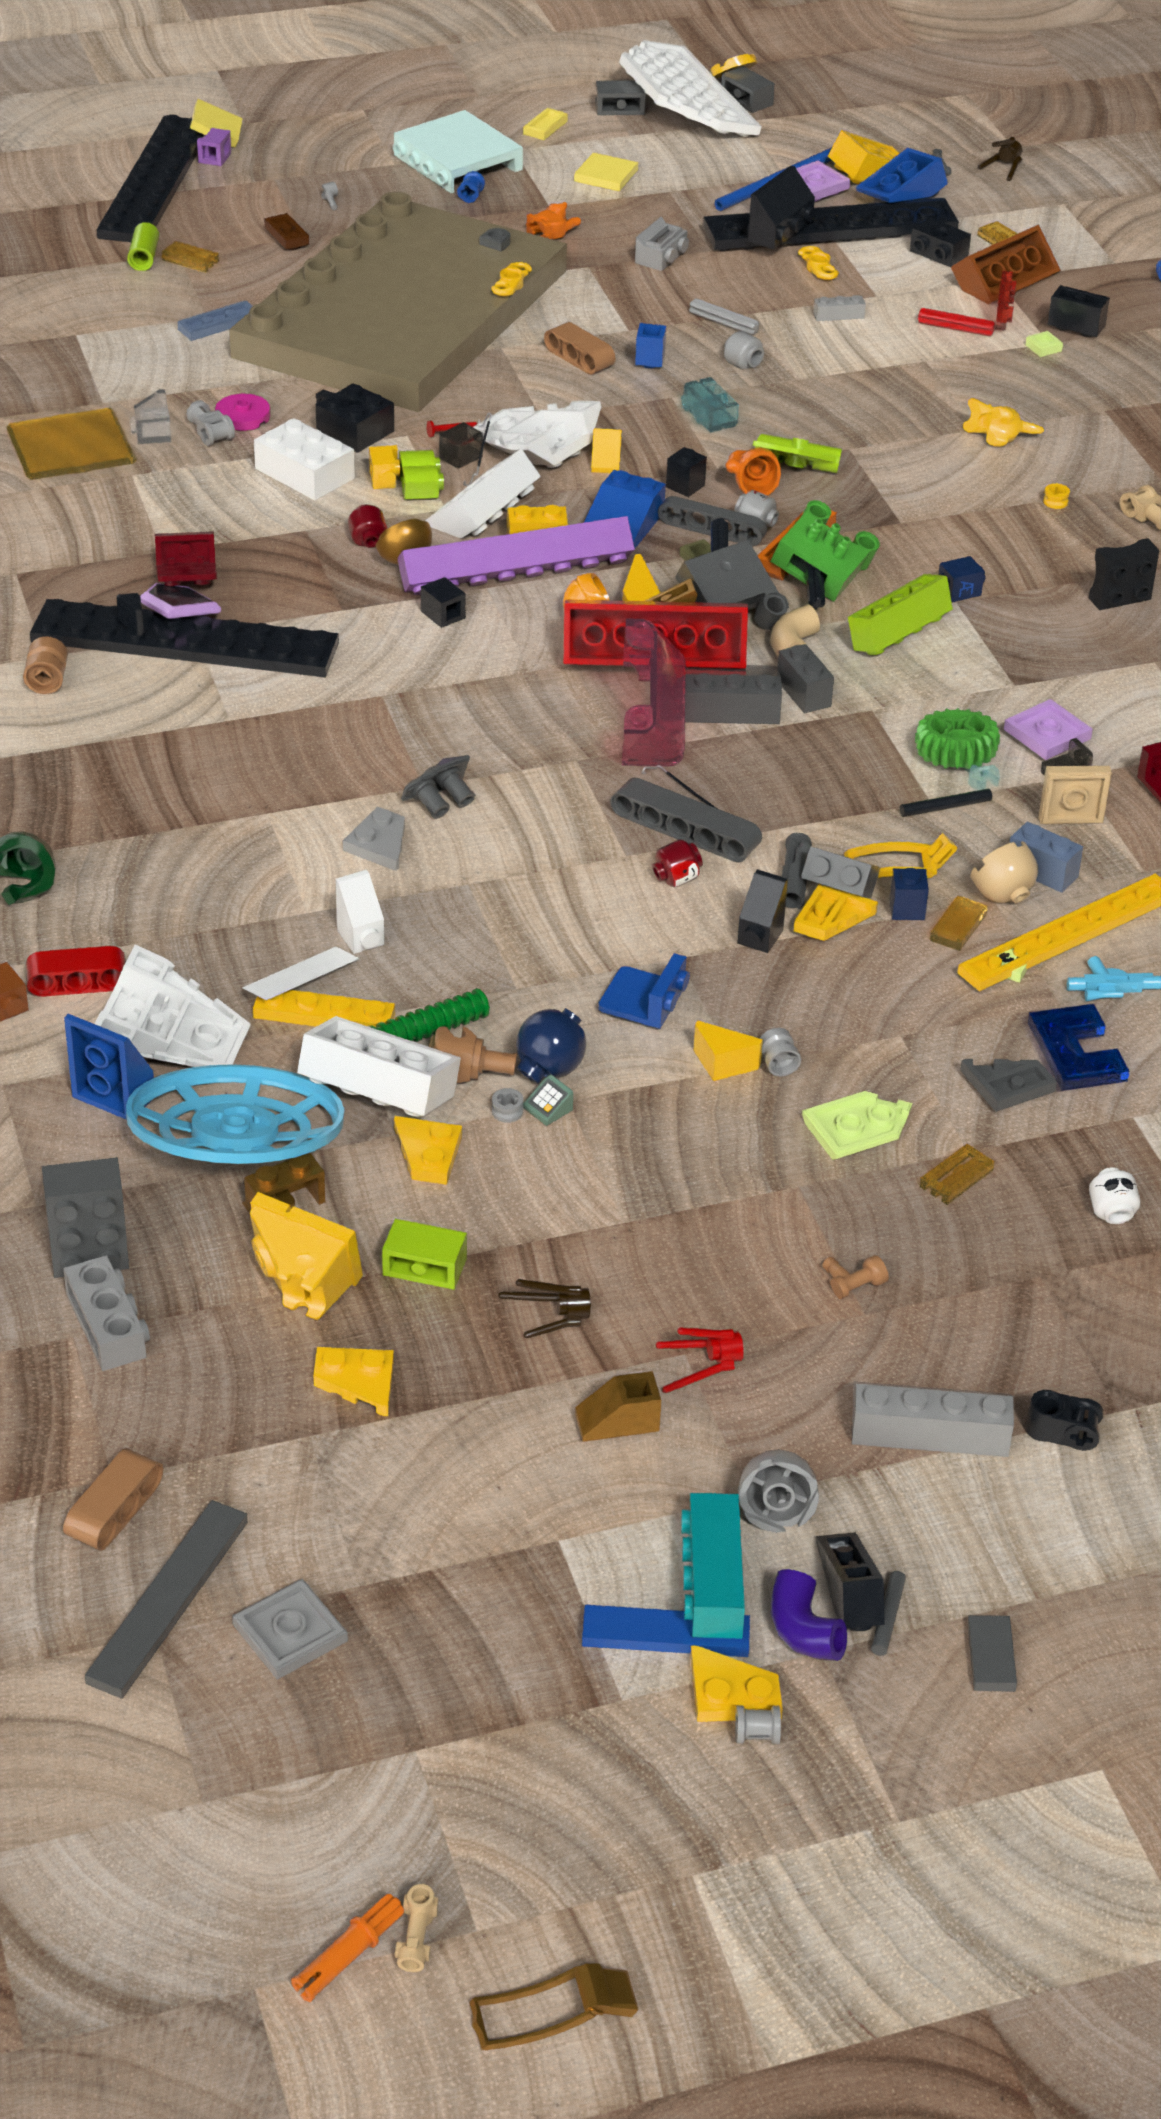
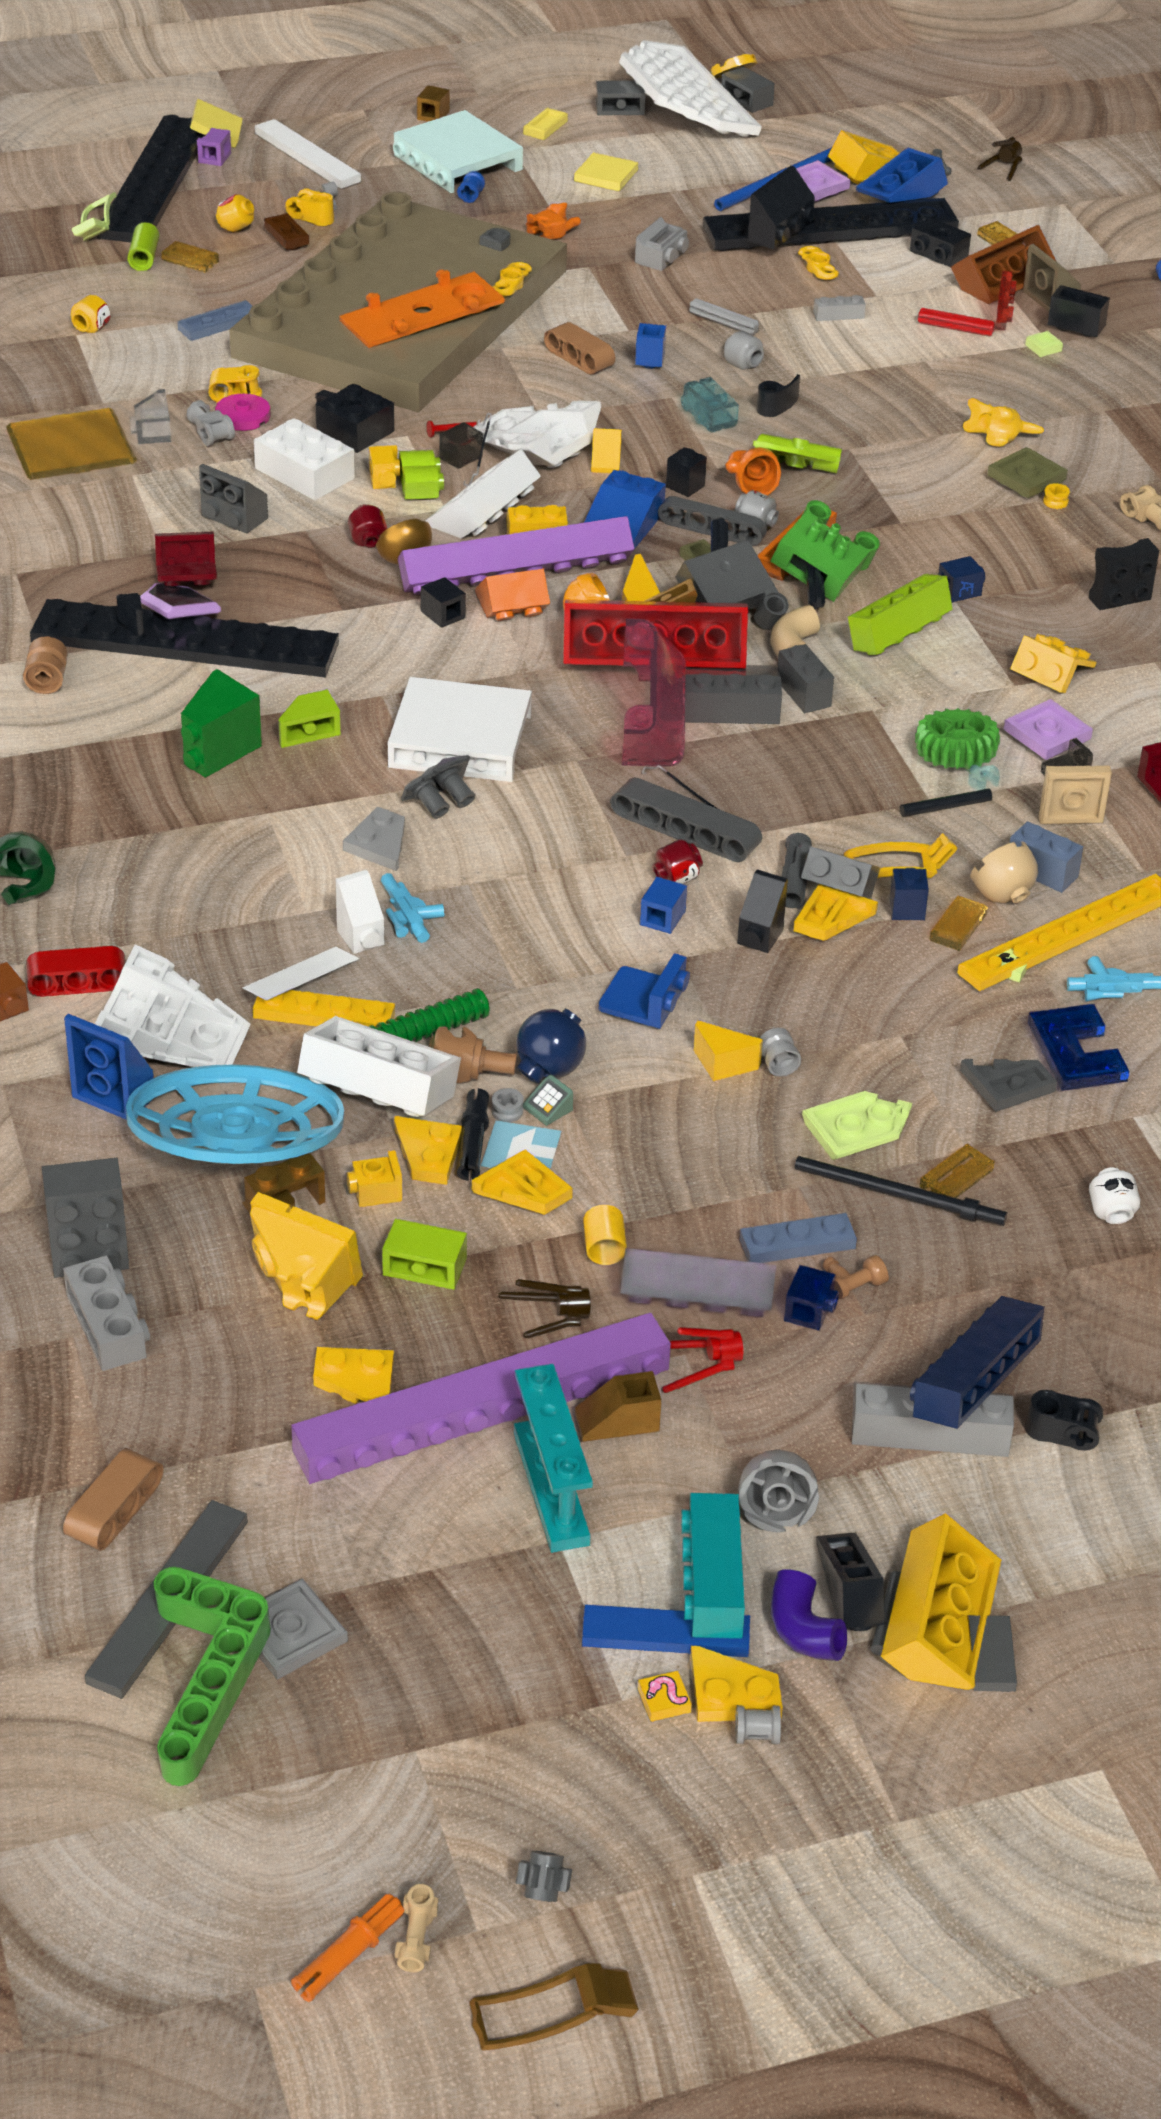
none -> yellow head [71,295,110,333]
none -> yellowish green piece [72,192,117,241]
none -> bright green beam [154,1567,271,1786]
none -> green slope [181,669,262,778]
none -> dark grey slope [199,464,268,534]
none -> yellow piece [209,365,263,402]
none -> yellow head [216,194,254,232]
none -> white tile [255,119,361,189]
none -> lime slope [278,689,341,748]
none -> yellow piece [285,188,334,226]
none -> medium lavender brick [291,1312,671,1484]
none -> orange piece [339,269,505,348]
none -> yellow brick [346,1150,402,1207]
none -> medium azure piece [381,873,444,943]
none -> white panel [388,677,532,782]
none -> pearl gold brick [417,85,450,122]
none -> black pin [457,1088,490,1181]
none -> yellow wing [472,1149,573,1215]
none -> orange slope [475,569,550,621]
none -> medium azure sticker [481,1120,562,1169]
none -> teal fence [514,1363,593,1553]
none -> dark grey gear [516,1850,572,1902]
none -> yellow piece [583,1205,627,1265]
none -> clear purple slope [620,1248,777,1317]
none -> yellow tile [638,1671,691,1722]
none -> blue brick [640,877,687,934]
none -> sand blue plate [739,1213,857,1265]
none -> black panel [757,374,800,417]
none -> clear blue brick [784,1265,839,1331]
none -> black bar [795,1156,1008,1226]
none -> yellow slope [881,1513,1002,1690]
none -> dark blue brick [910,1296,1045,1429]
none -> olive plate [987,447,1068,498]
none -> yellow bracket [1010,633,1097,693]
none -> dark tan slope [1023,244,1081,312]

